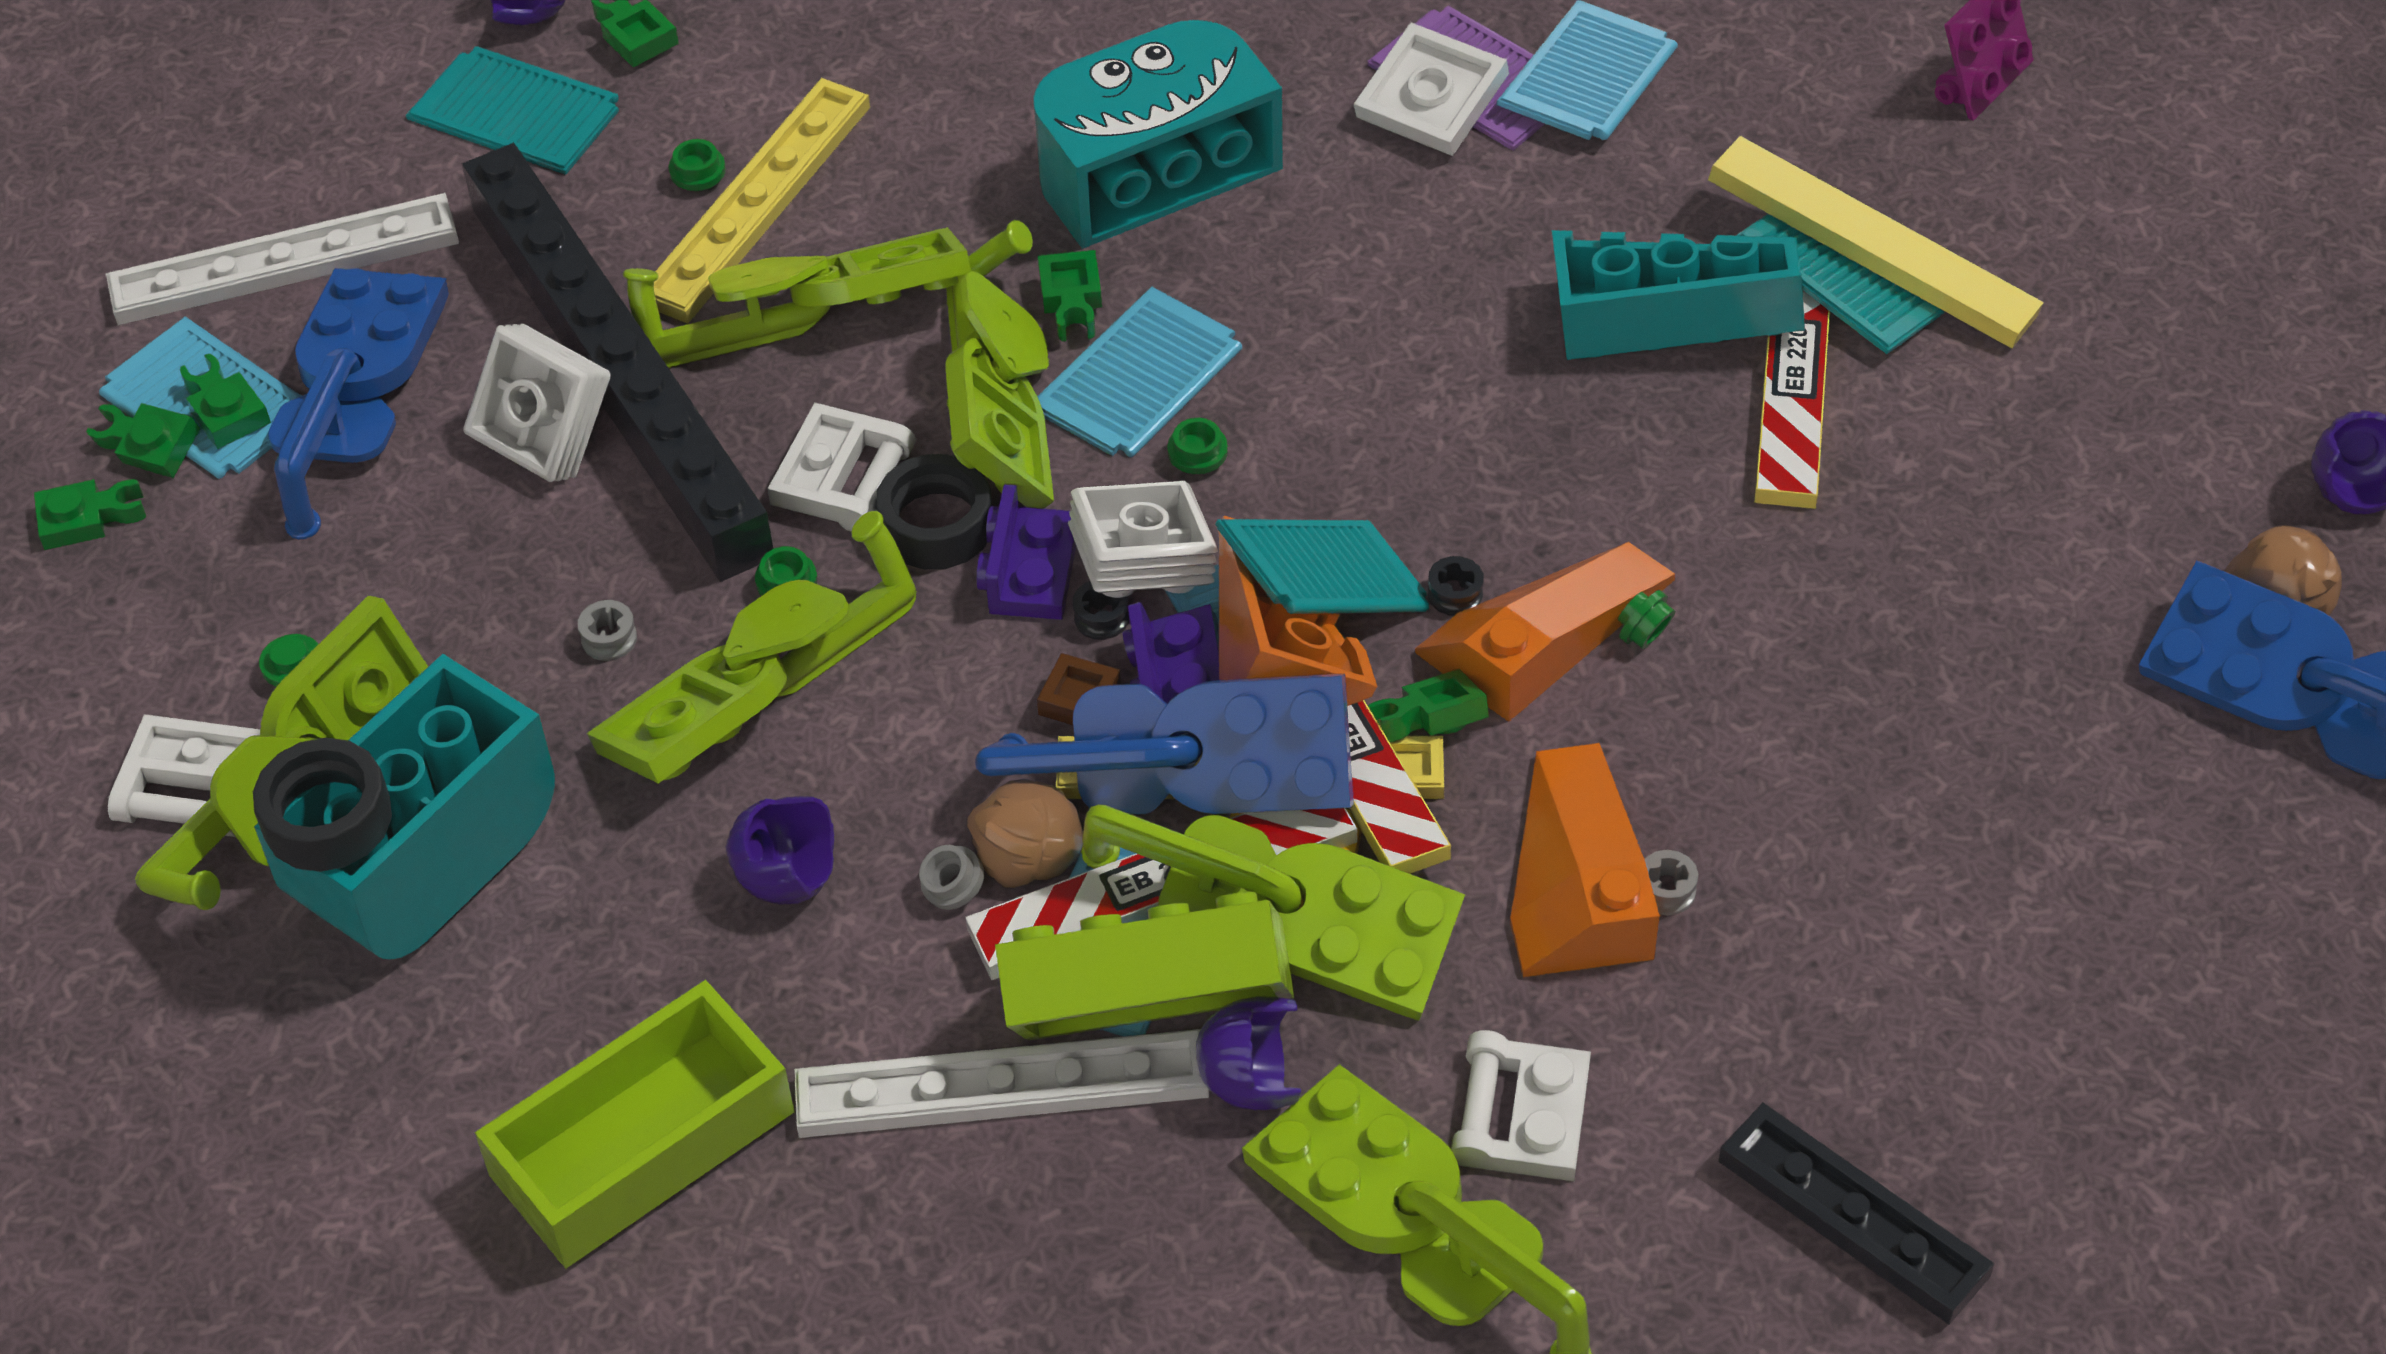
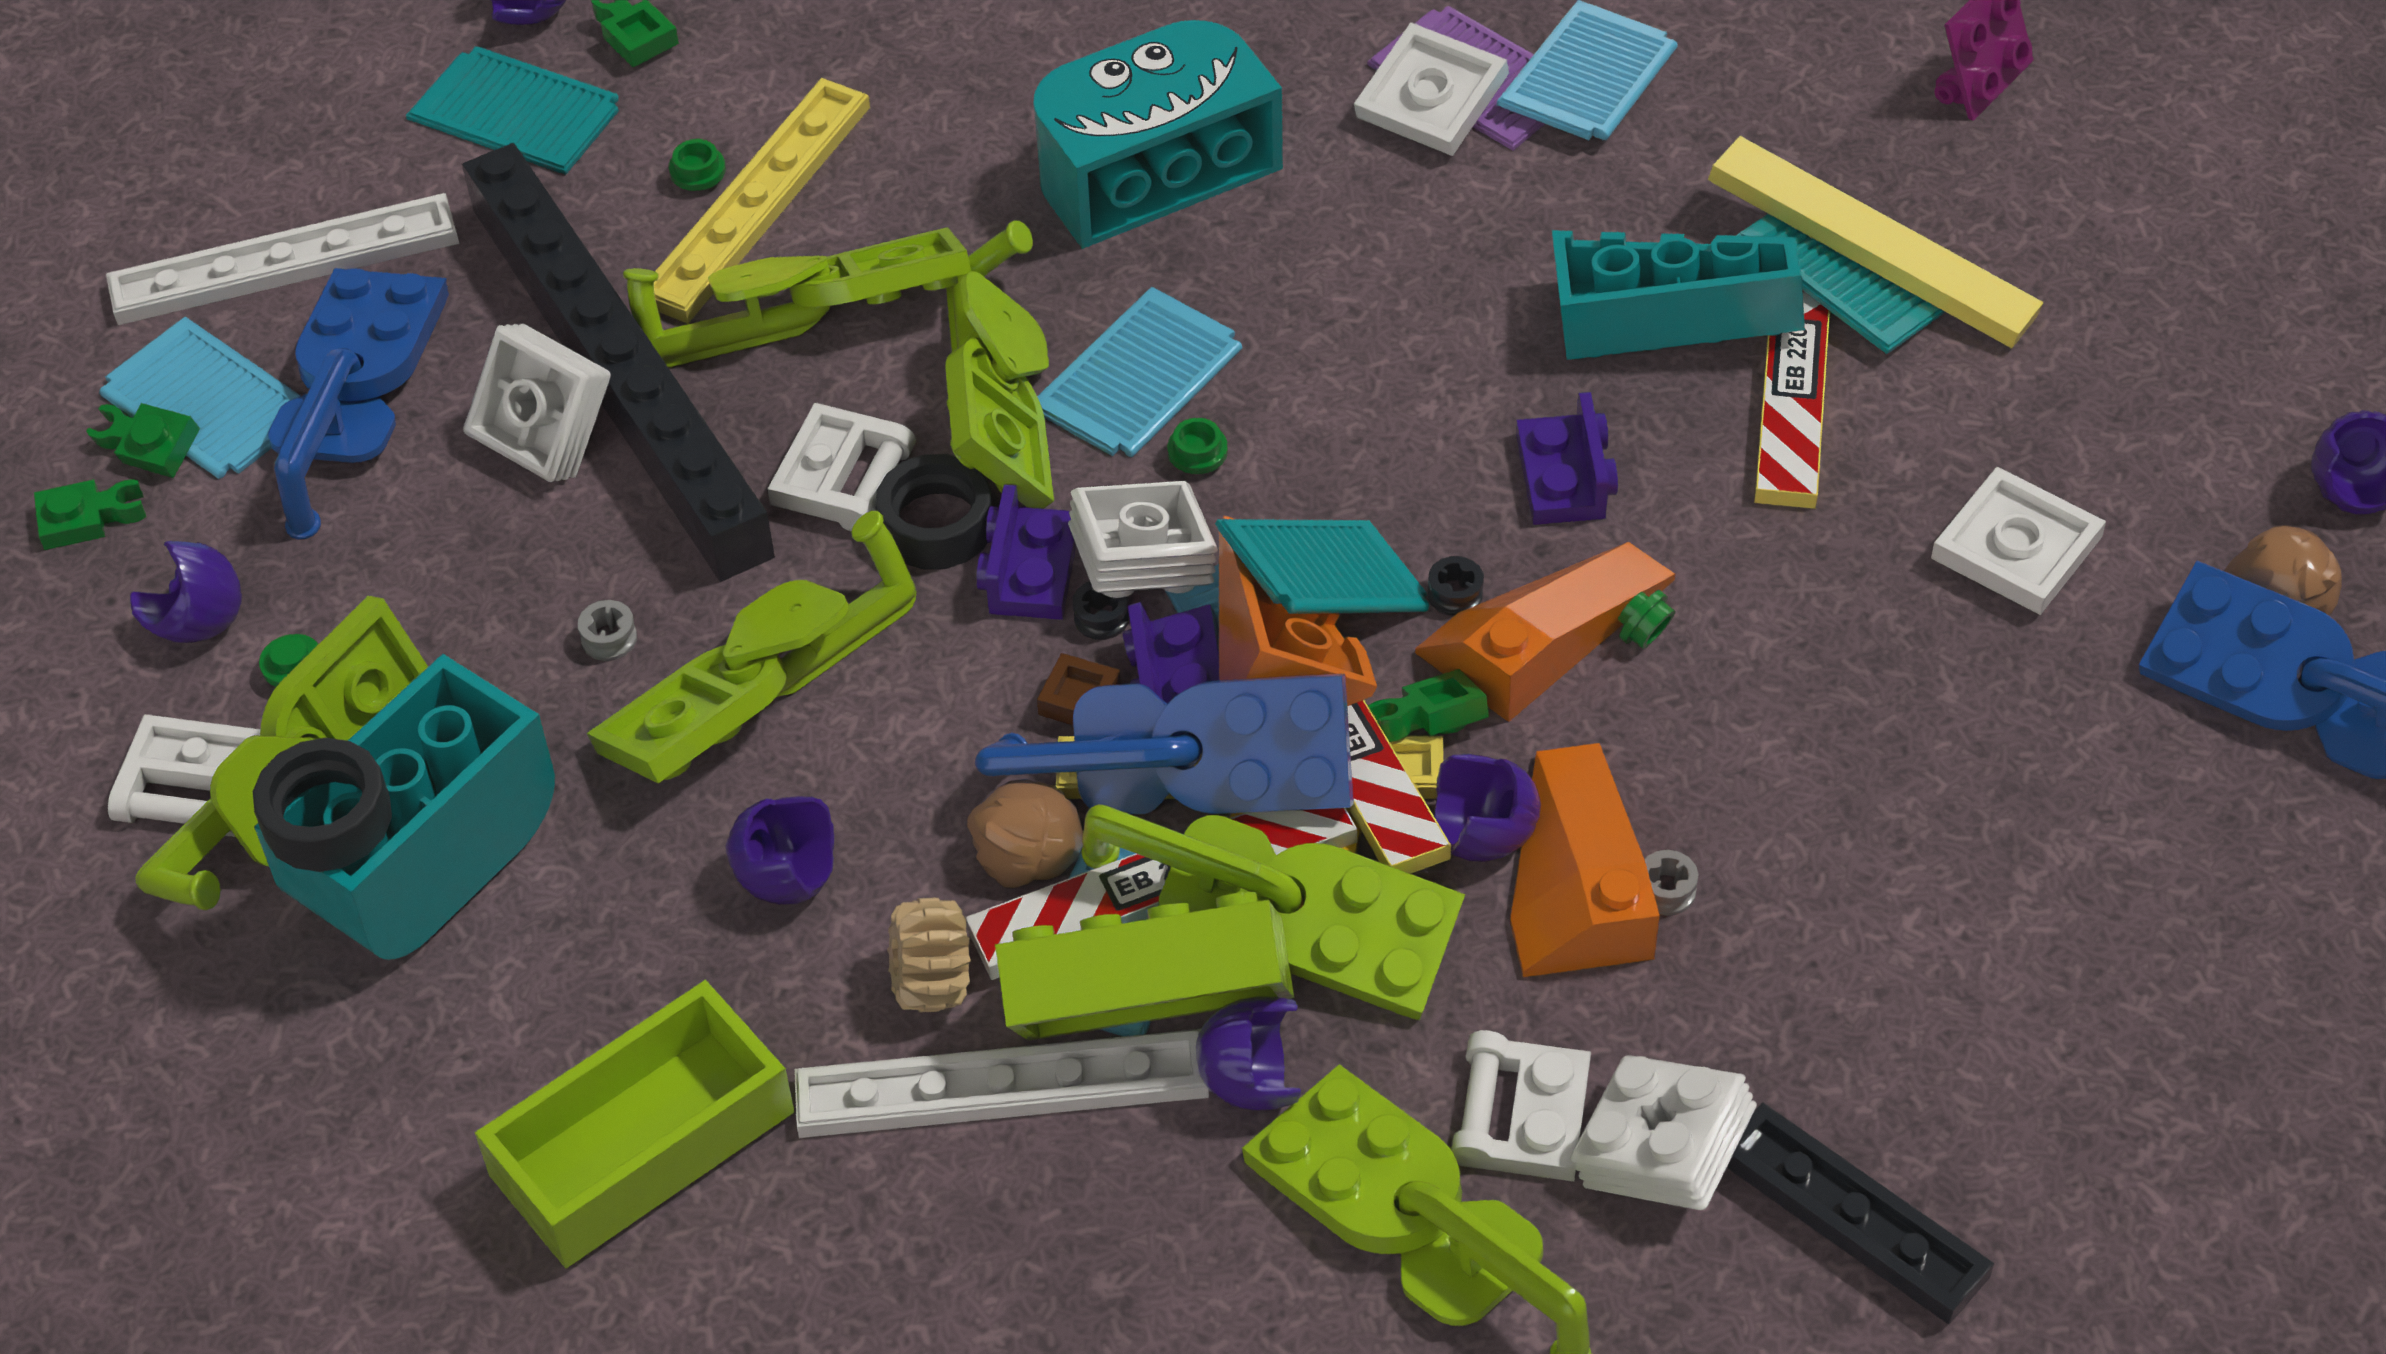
green plate [180,354,271,449] -> none
green plate [755,546,818,596] -> none
light grey plate [919,845,984,910] -> none
green plate [1038,250,1102,342] -> none
none -> dark purple hair [130,541,242,643]
none -> tan gear [887,898,971,1012]
none -> dark purple hair [1434,754,1541,862]
none -> dark purple bracket [1516,392,1618,525]
none -> white brick [1571,1055,1757,1210]
none -> white plate [1931,467,2106,615]

